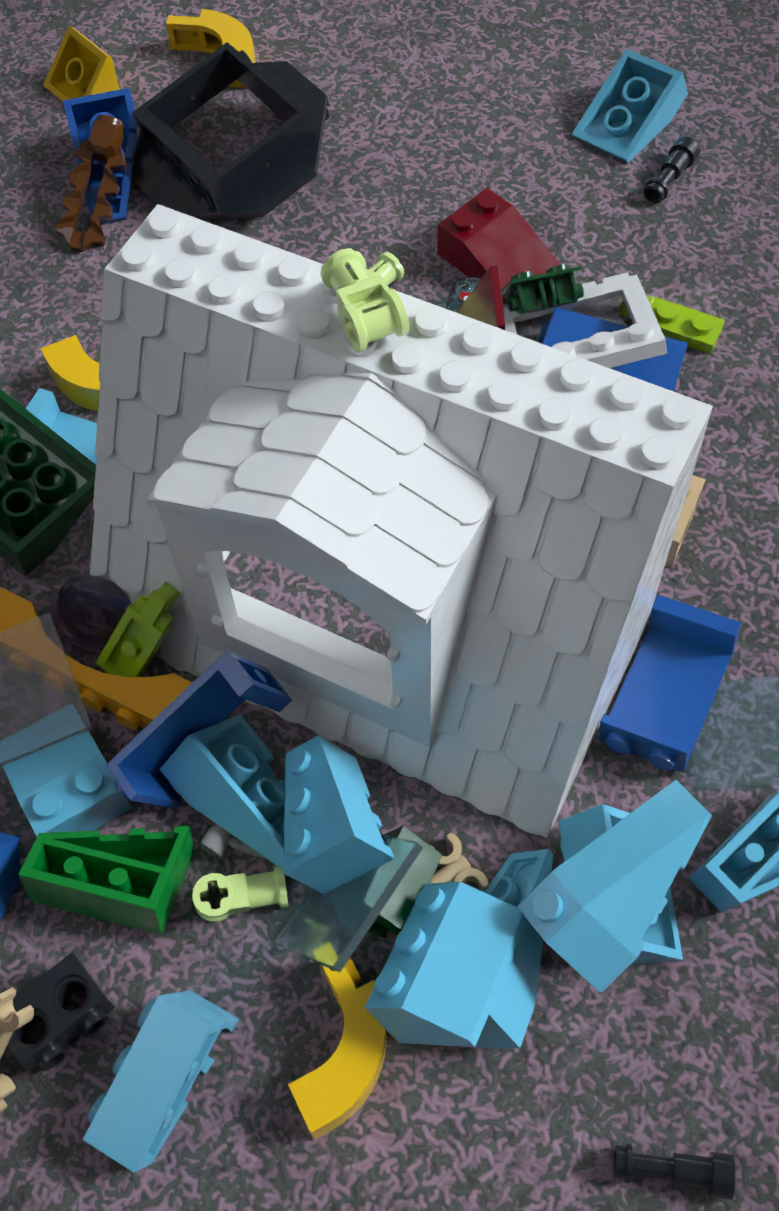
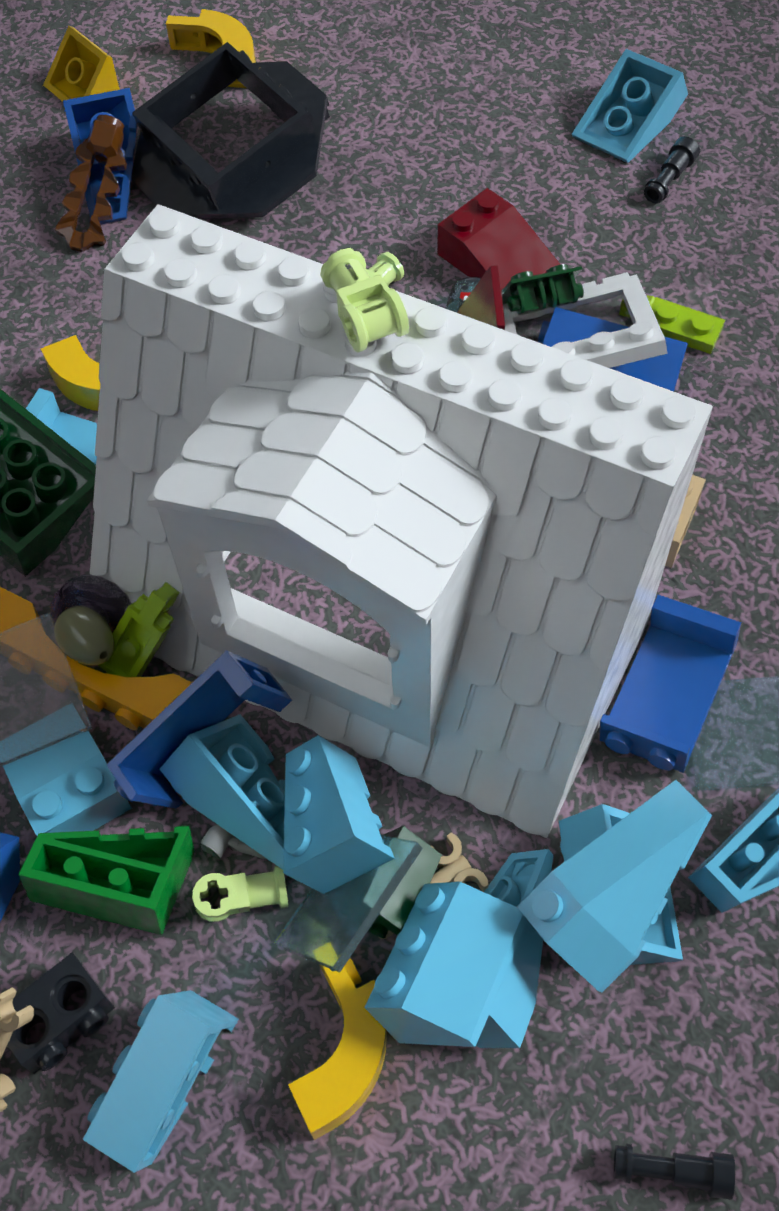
none -> olive animal [54,606,114,665]

